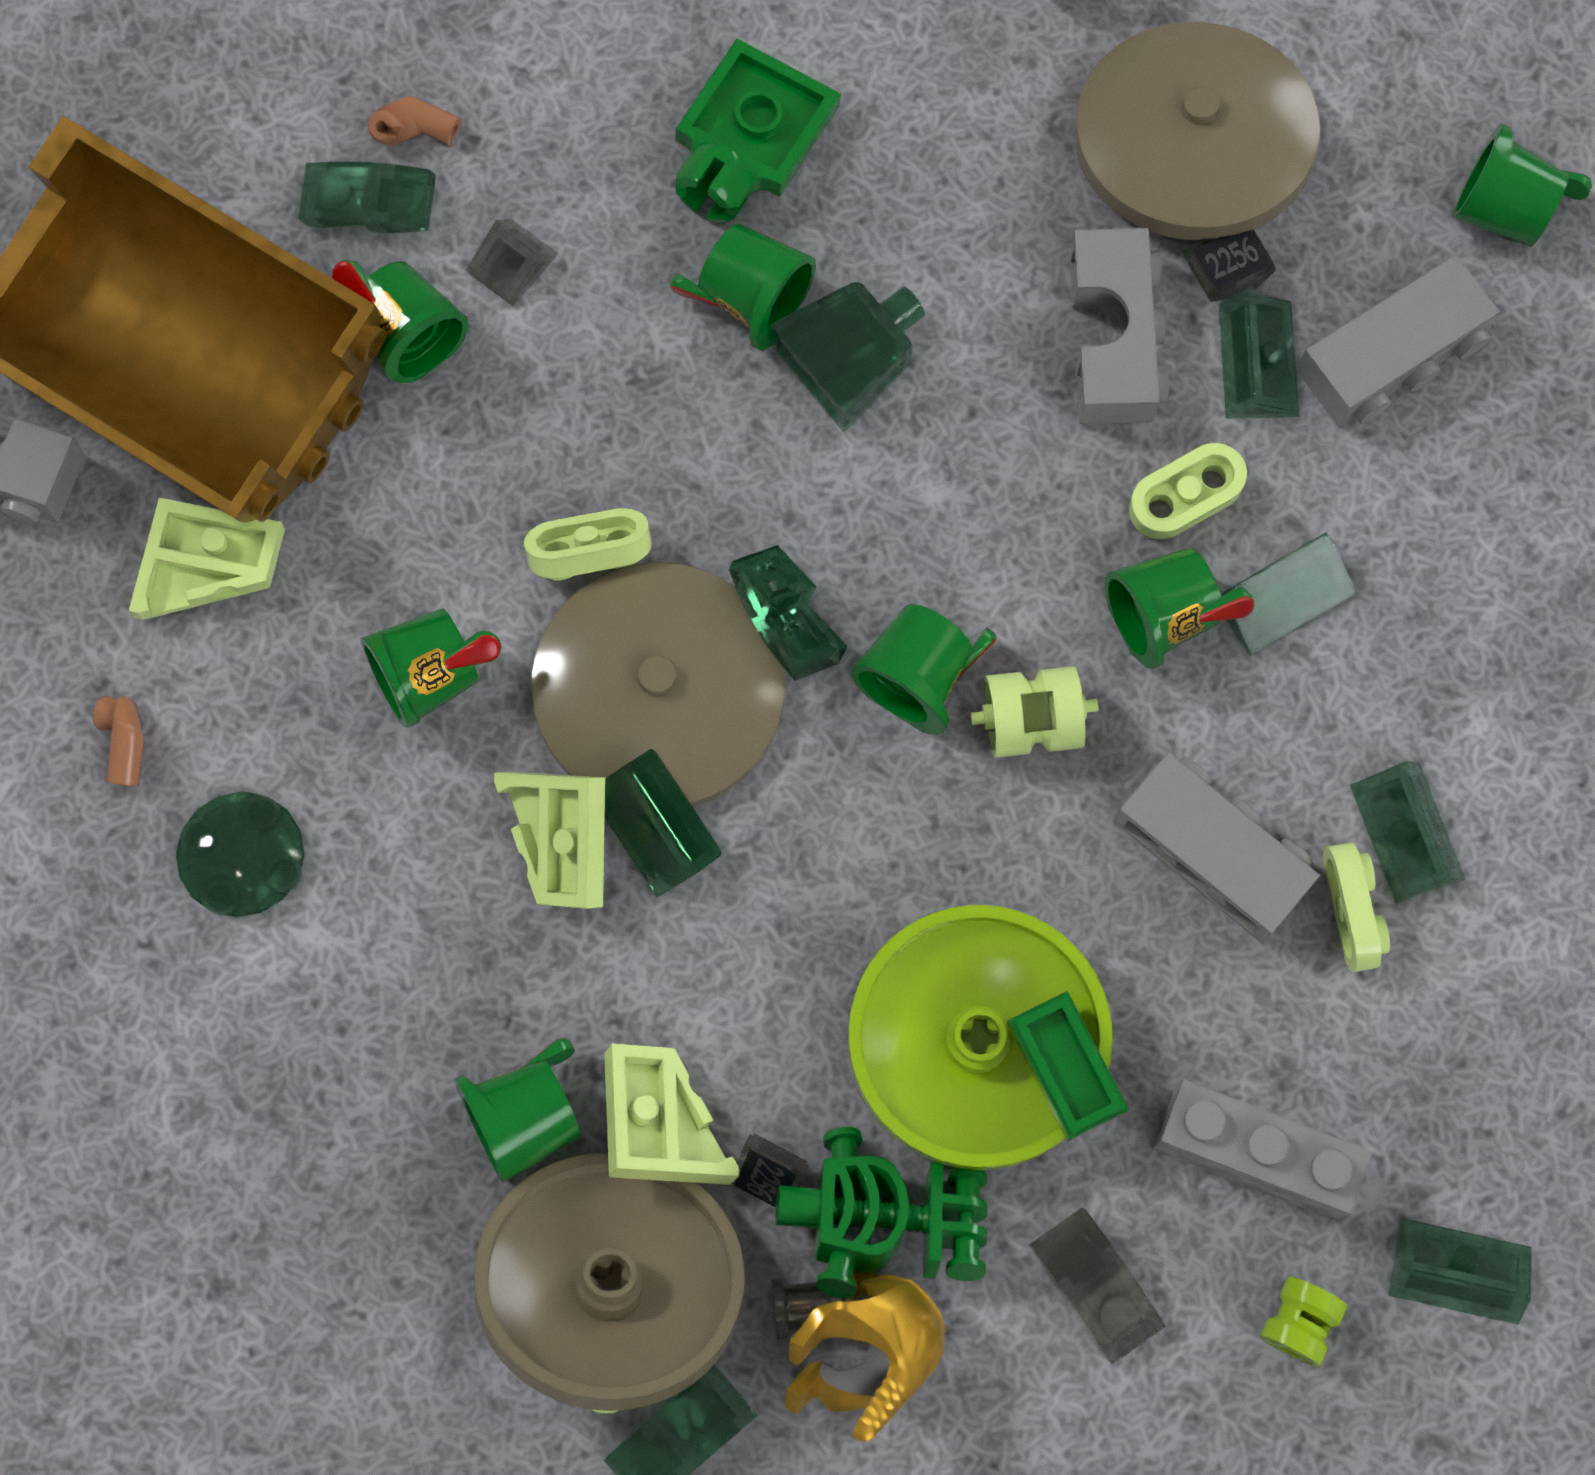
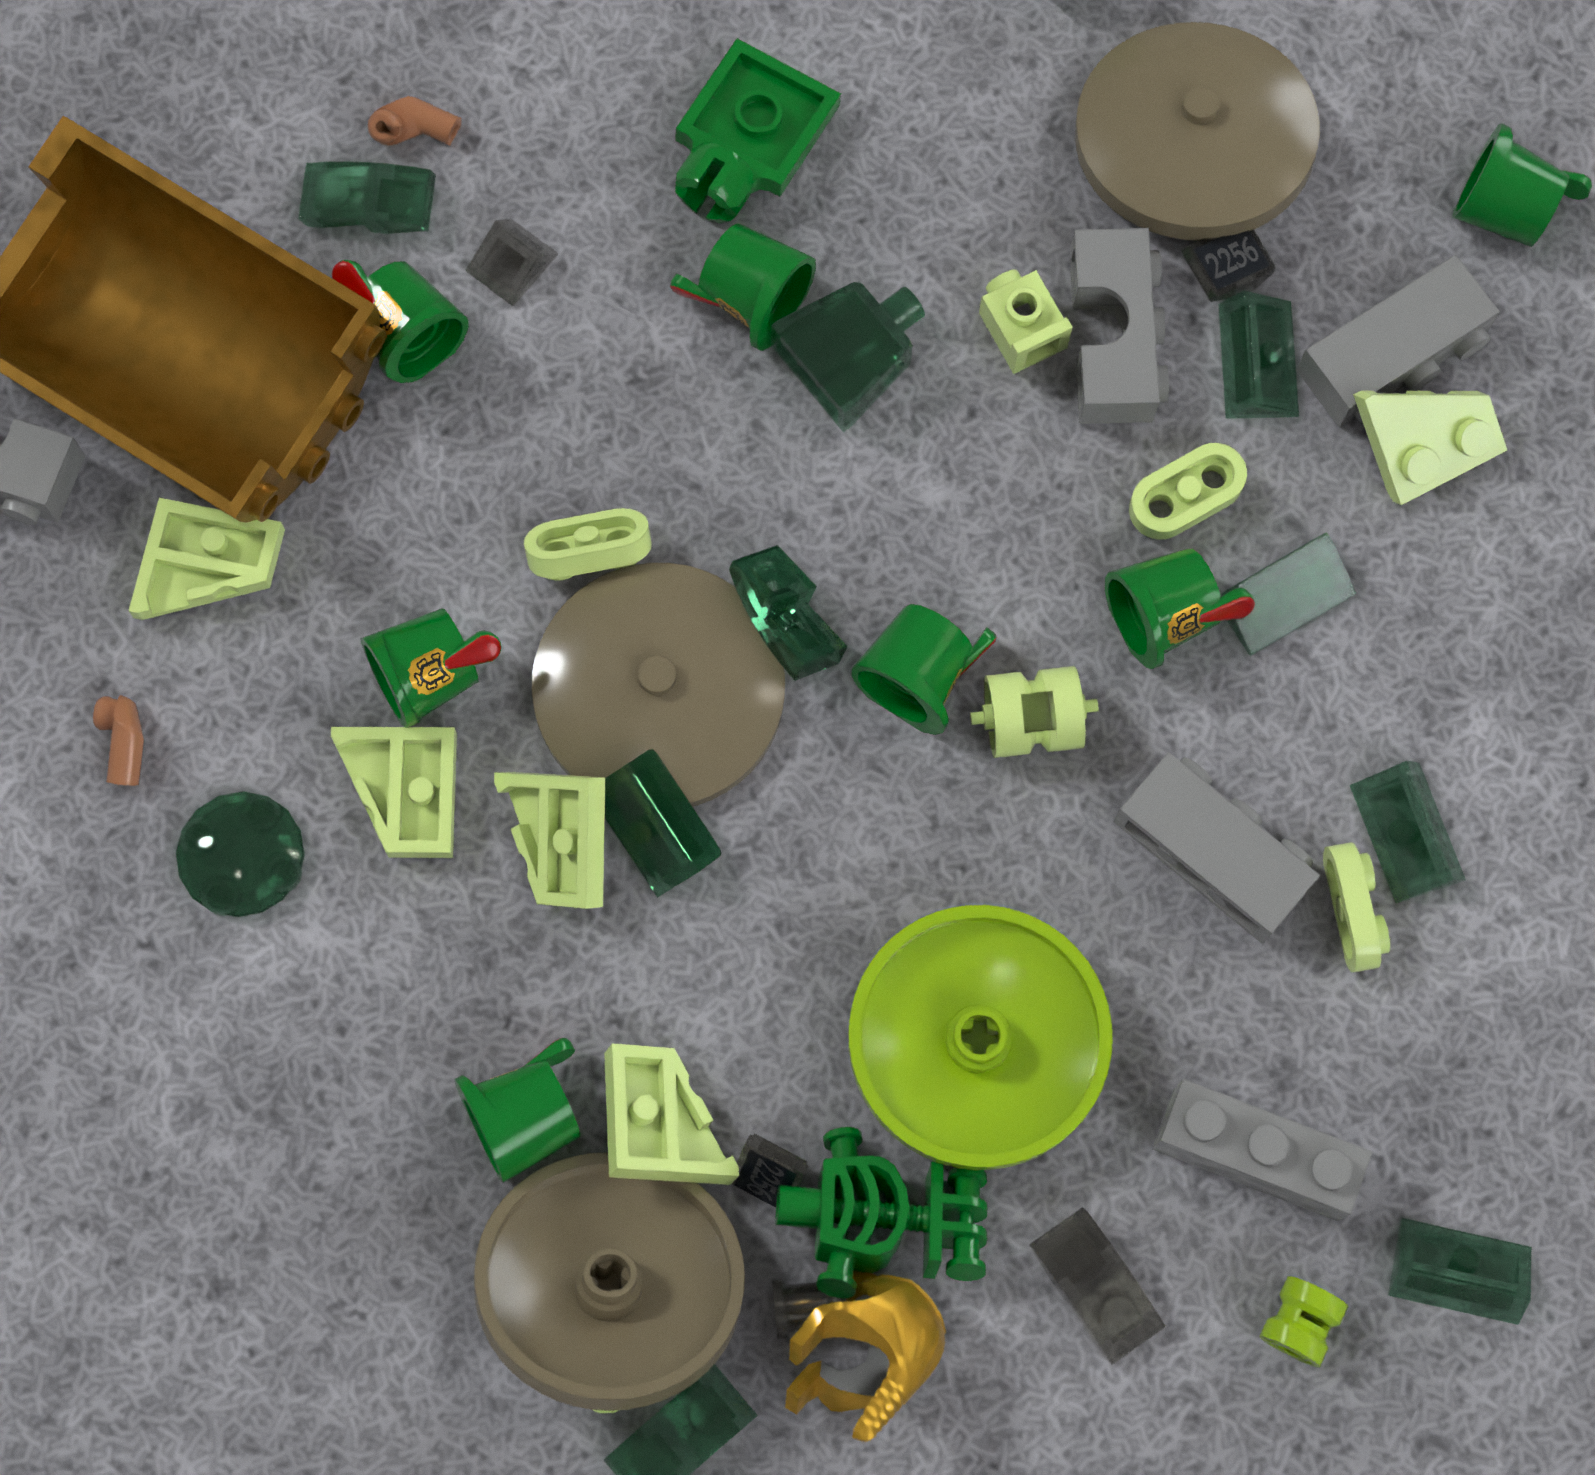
green tile [1007,991,1129,1142] -> none
none -> yellowish green wing [331,727,457,858]
none -> yellowish green brick [979,270,1073,374]
none -> yellowish green wing [1353,390,1507,505]

